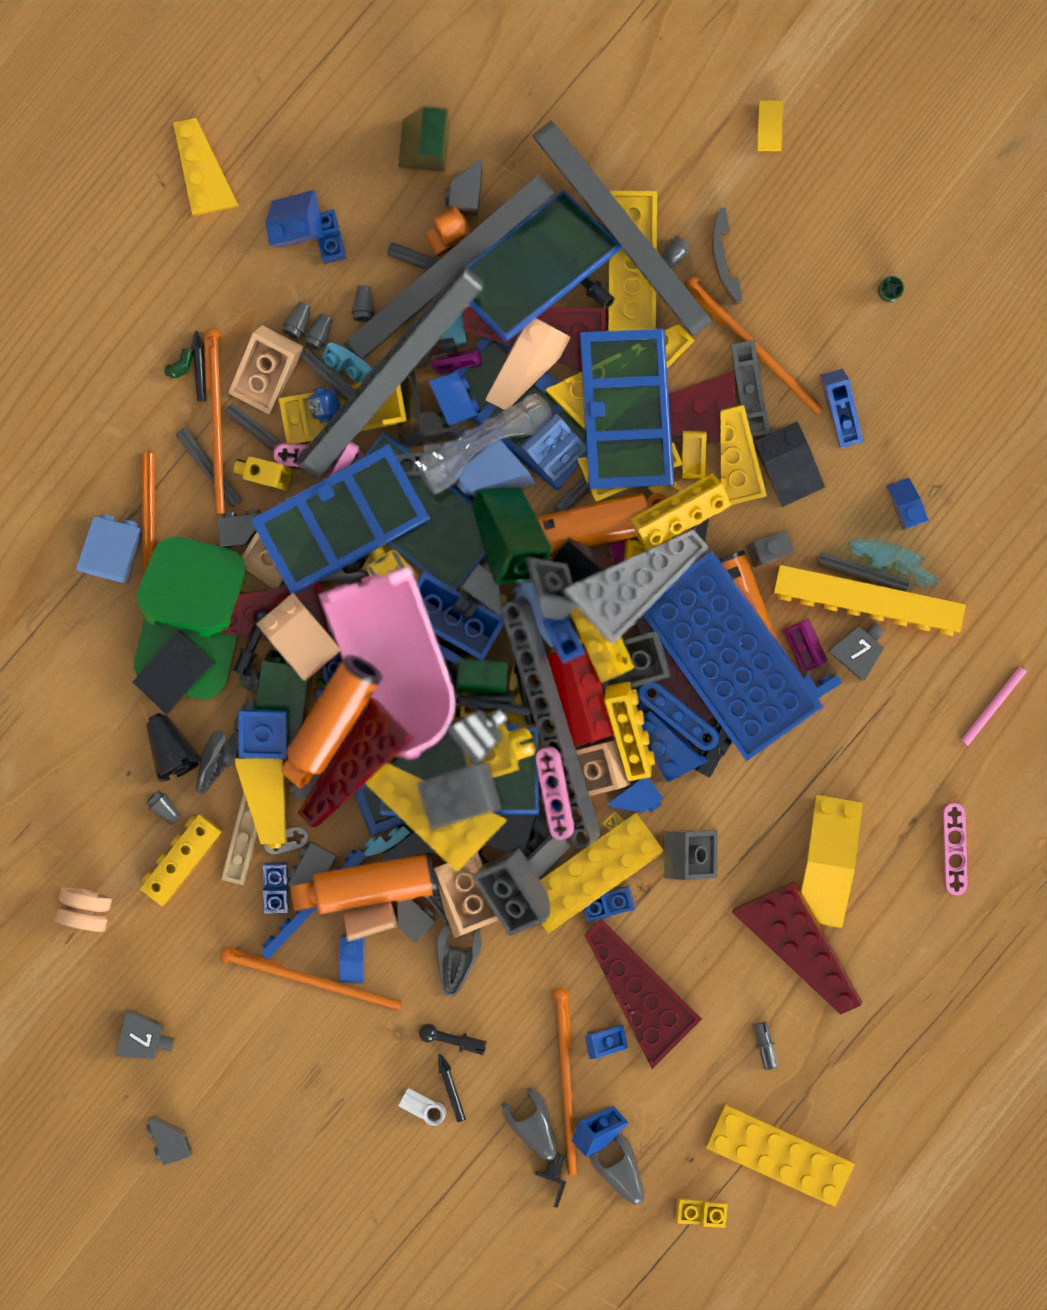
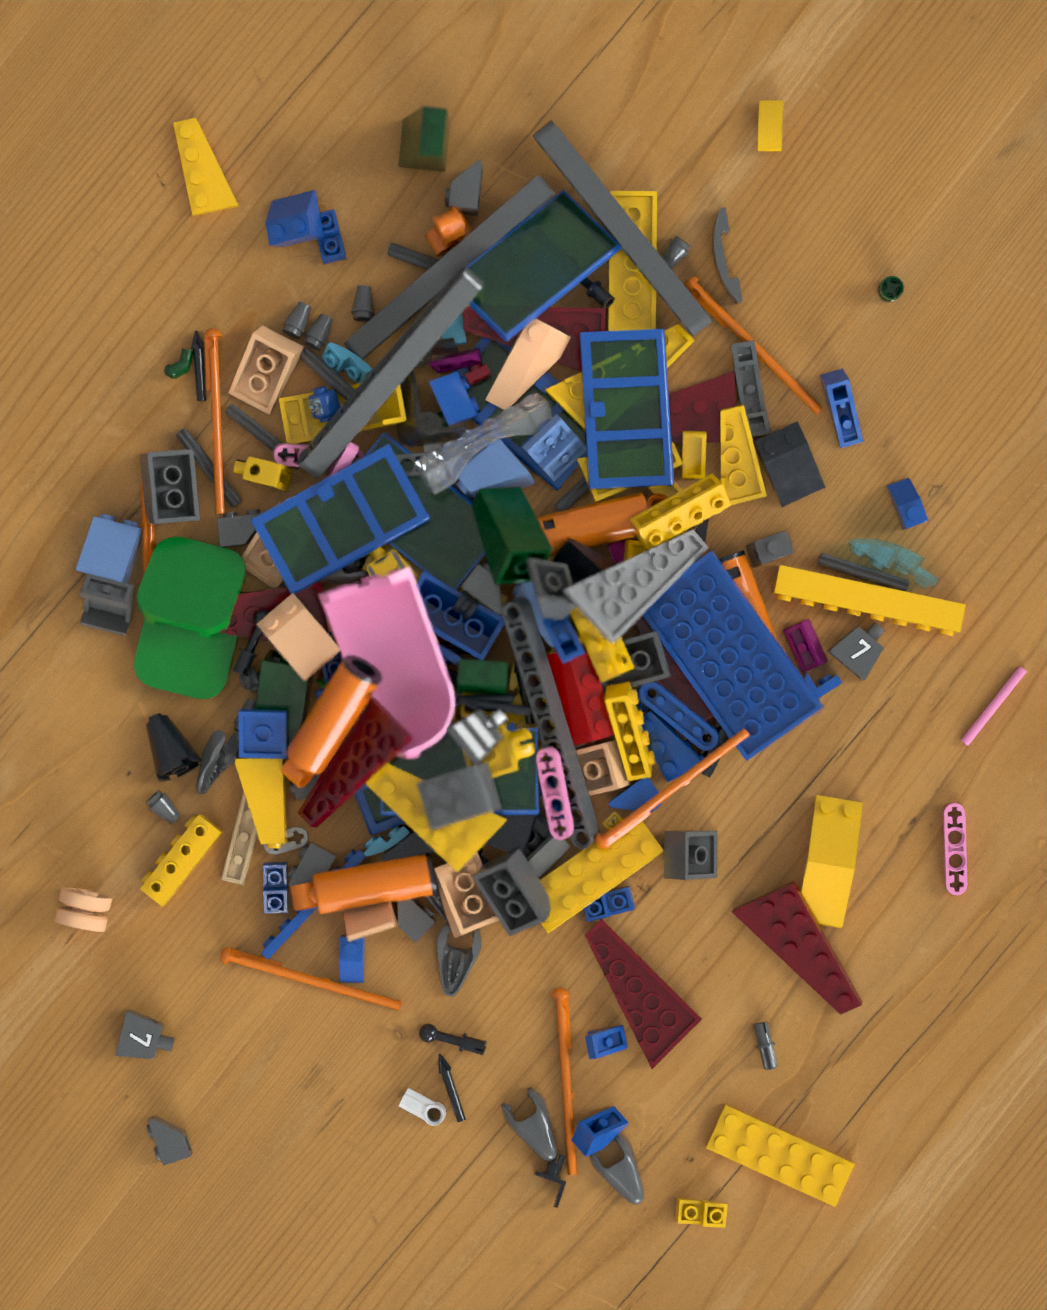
black slope [133,630,216,715] -> none
none -> dark grey panel [80,573,134,636]
none -> dark grey brick [140,449,200,524]
none -> dark red plate [465,364,492,386]
none -> orange bar [595,728,750,849]

